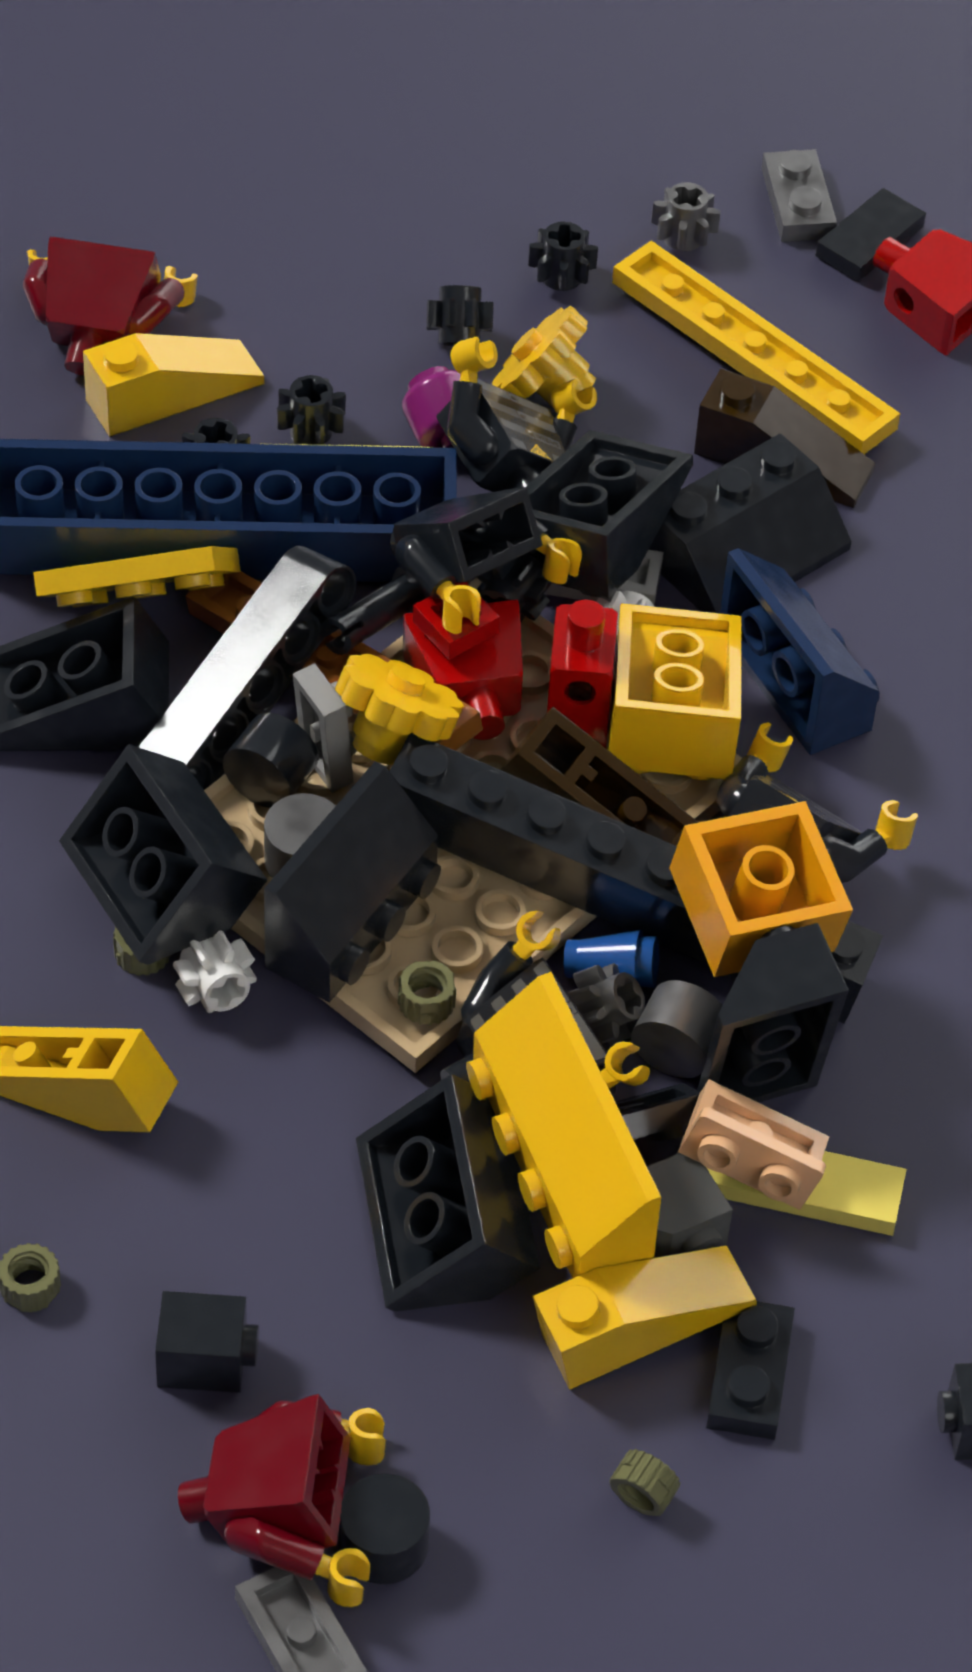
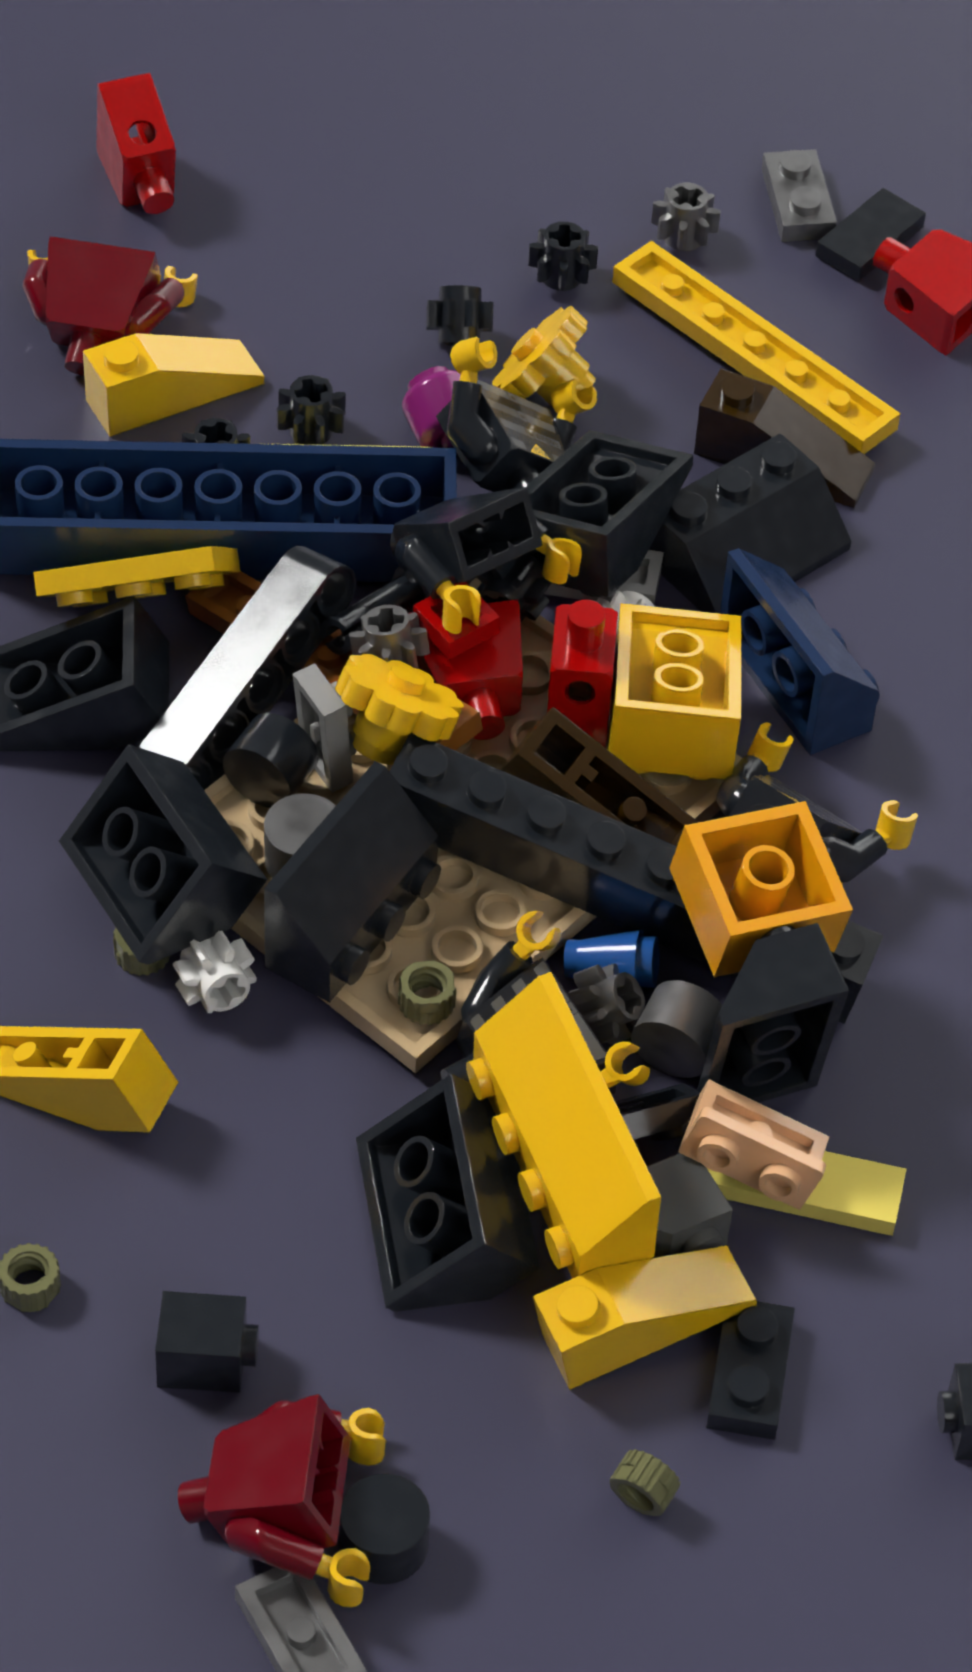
none -> red torso [97,73,176,214]
none -> flat silver gear [349,605,430,669]

